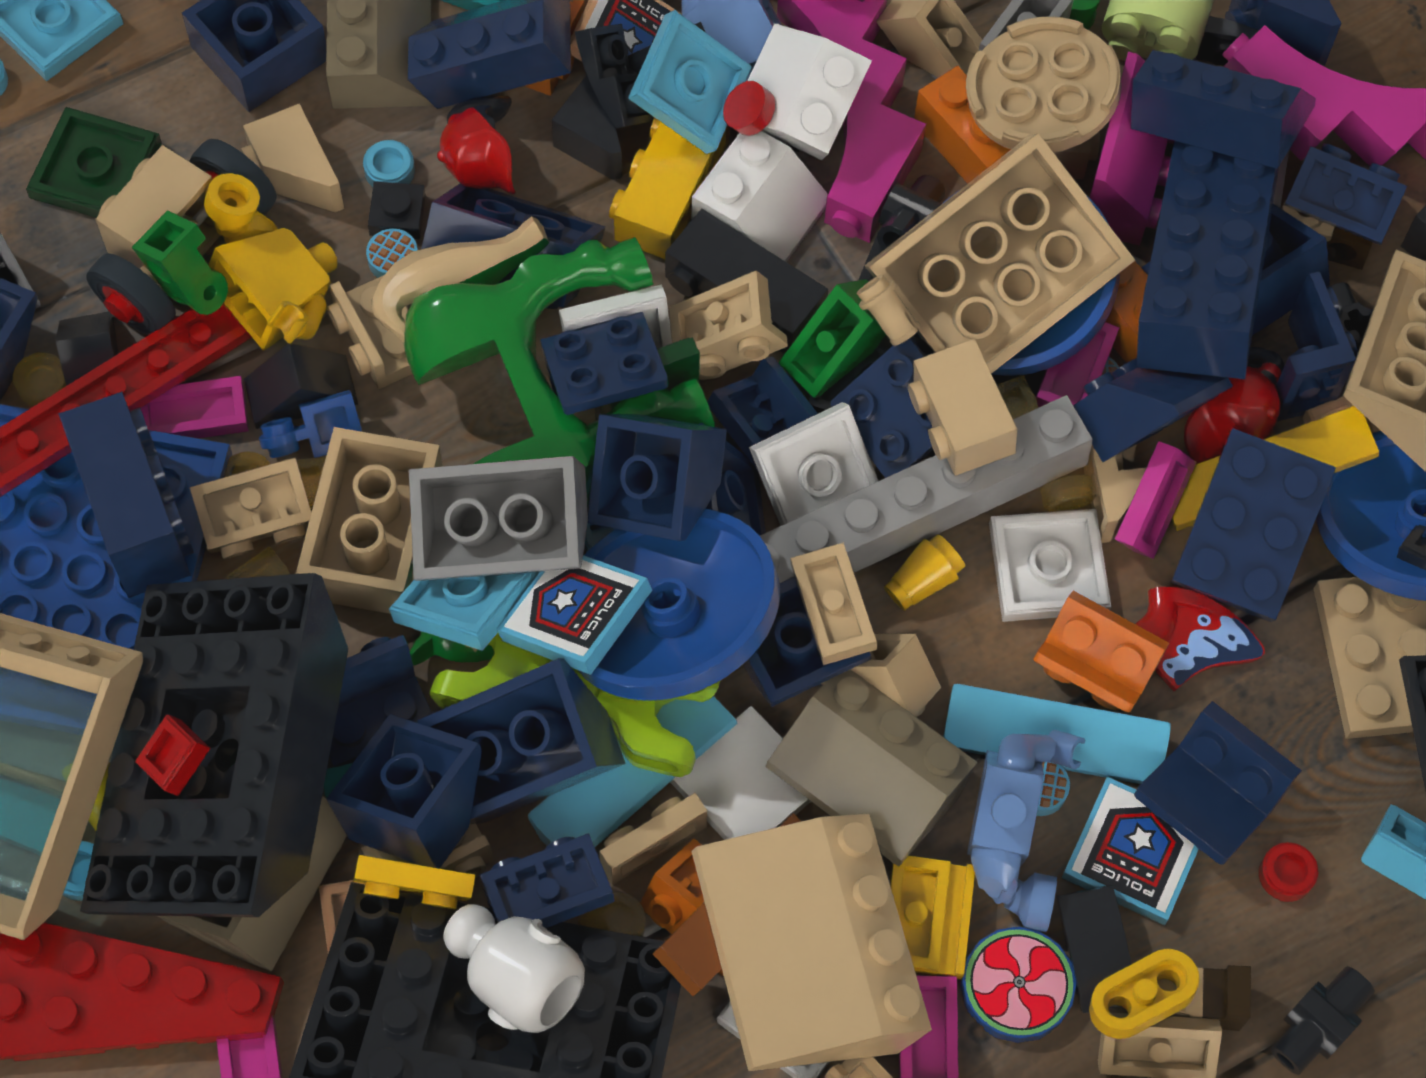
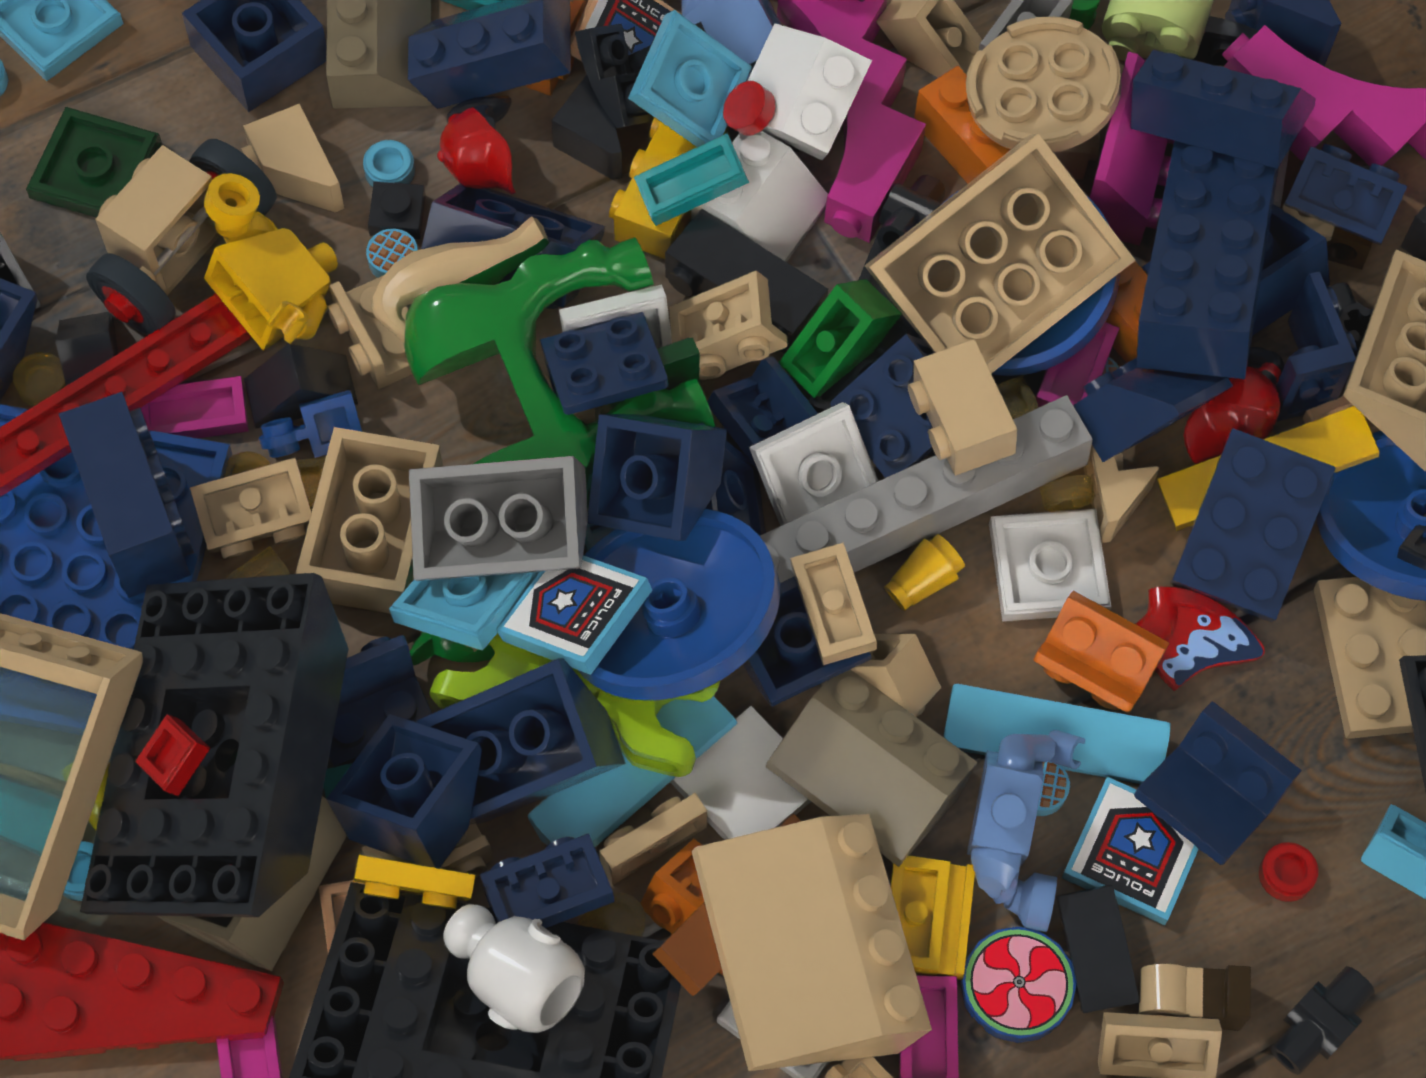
green leg [132,210,228,315] -> none
tan pin [857,275,921,346] -> none
yellow plate [1089,949,1199,1039] -> none
dark pink tile [1115,441,1197,559] -> none
none -> teal tile [634,133,749,226]

